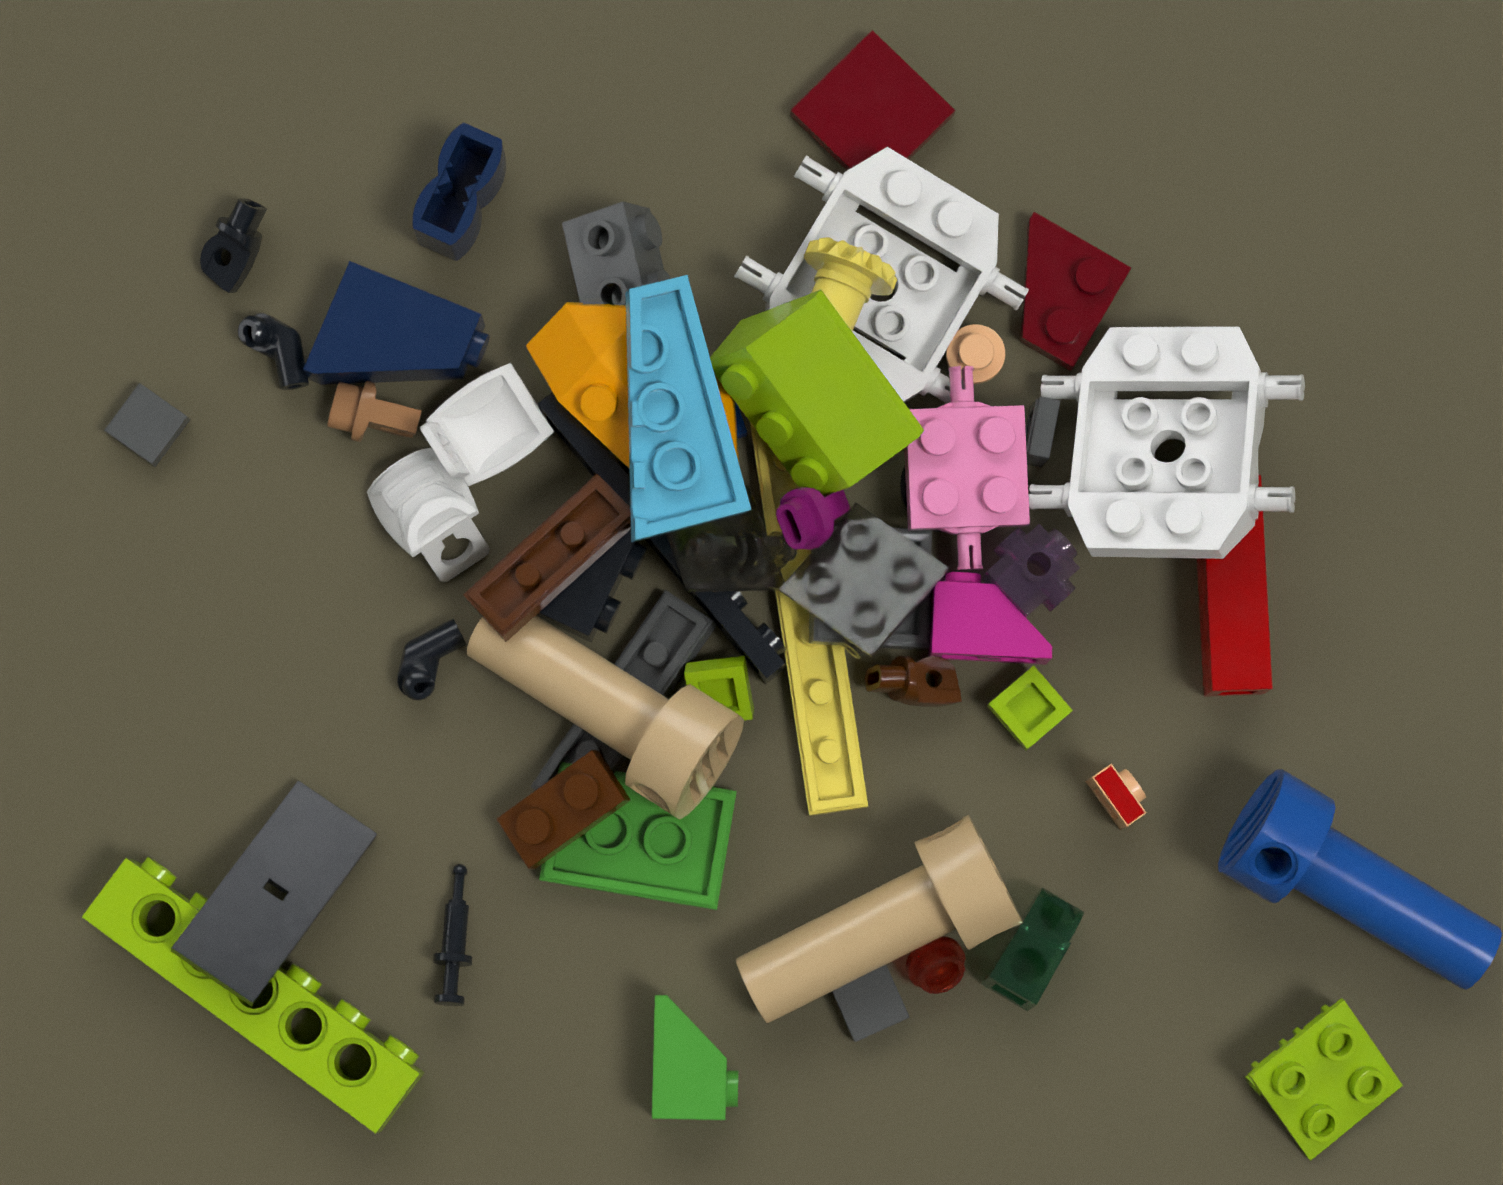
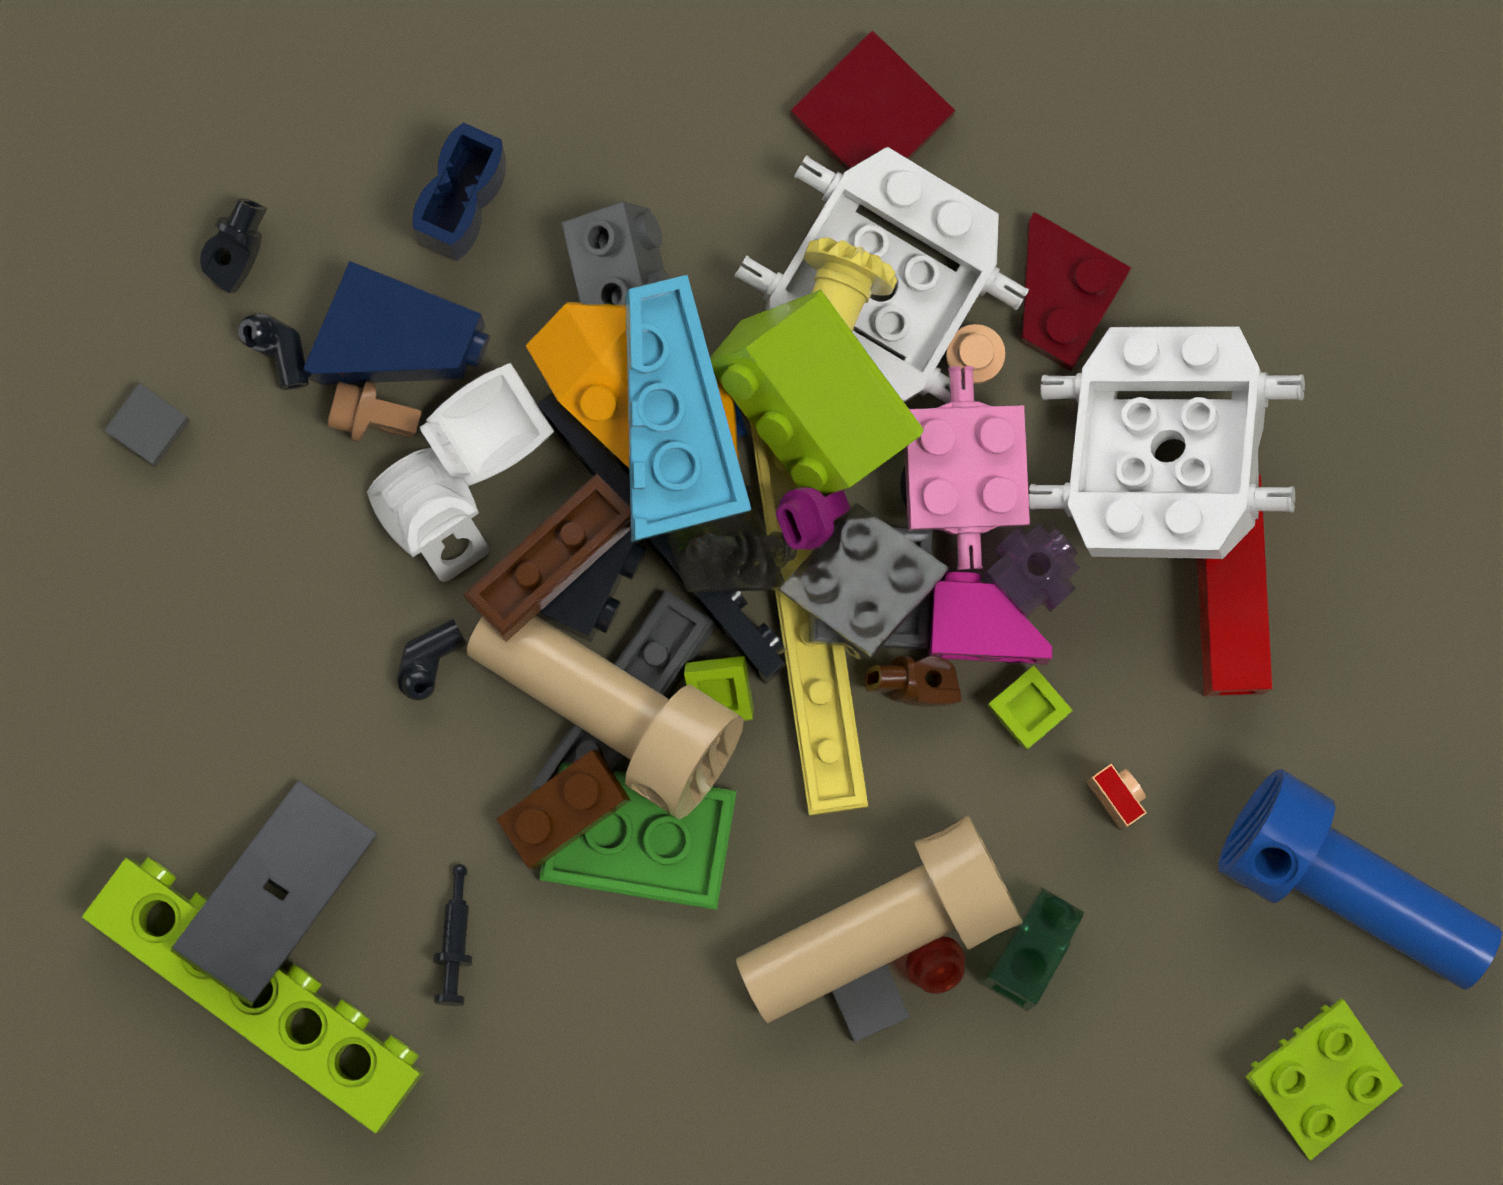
bright green slope [652,995,739,1120] -> none
dark grey tile [1025,396,1060,467] -> none

